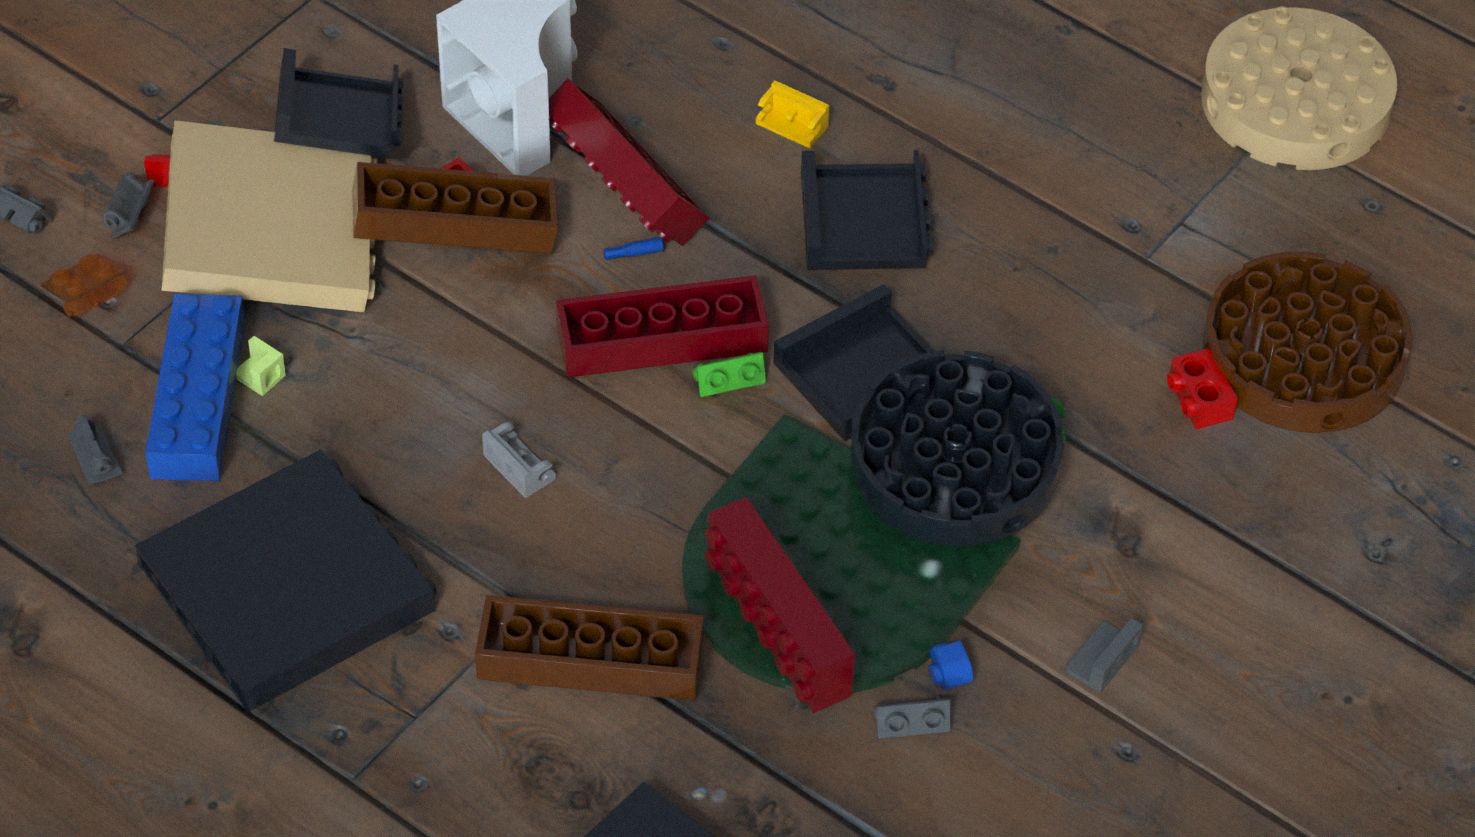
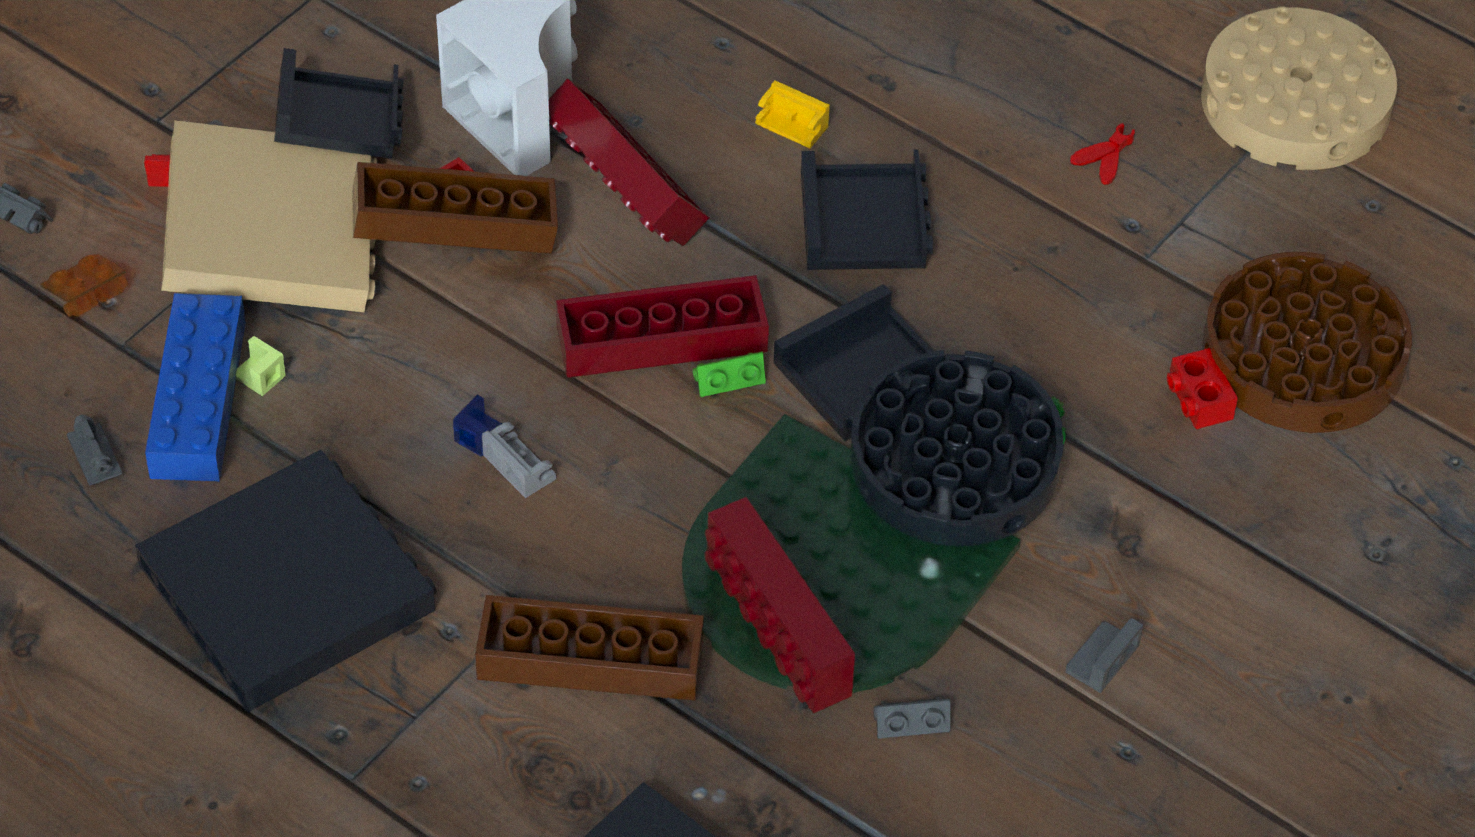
dark grey hinge [103,172,154,239] -> none
blue piece [603,237,663,260] -> none
blue plate [928,641,973,691] -> none
none -> clear blue panel [453,394,502,457]
none -> red piece [1070,123,1135,185]

